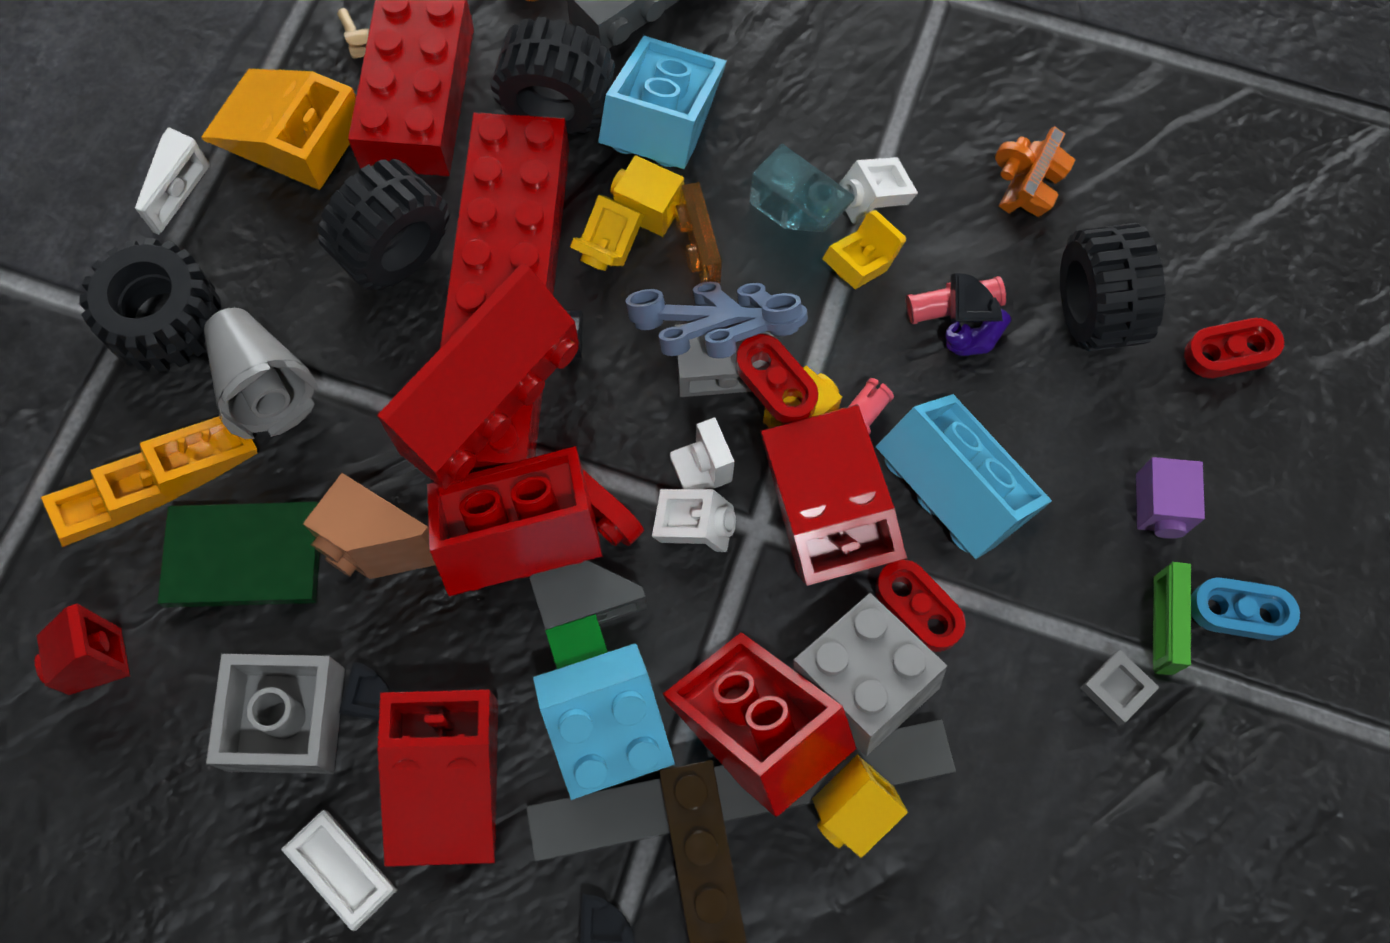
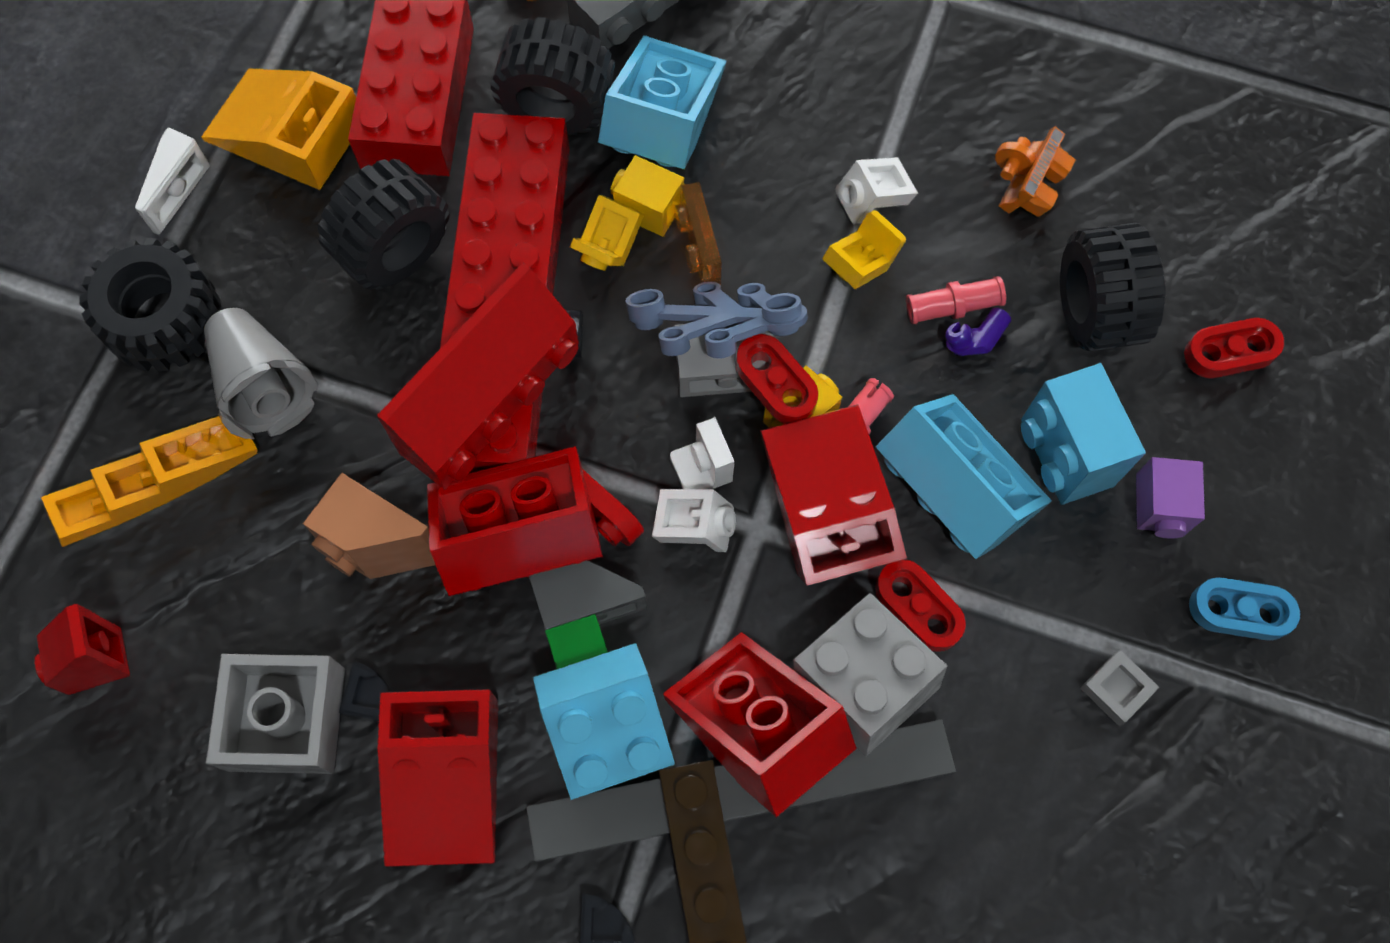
dark green tile [158,502,320,608] -> none
white tile [281,810,397,931] -> none
tan hand [337,8,370,58] -> none
clear light blue slope [750,143,855,232] -> none
yellow brick [812,754,908,858] -> none
black tile [950,273,1003,322] -> none
bright green tile [1153,562,1191,676] -> none
none -> medium azure brick [1021,363,1146,505]

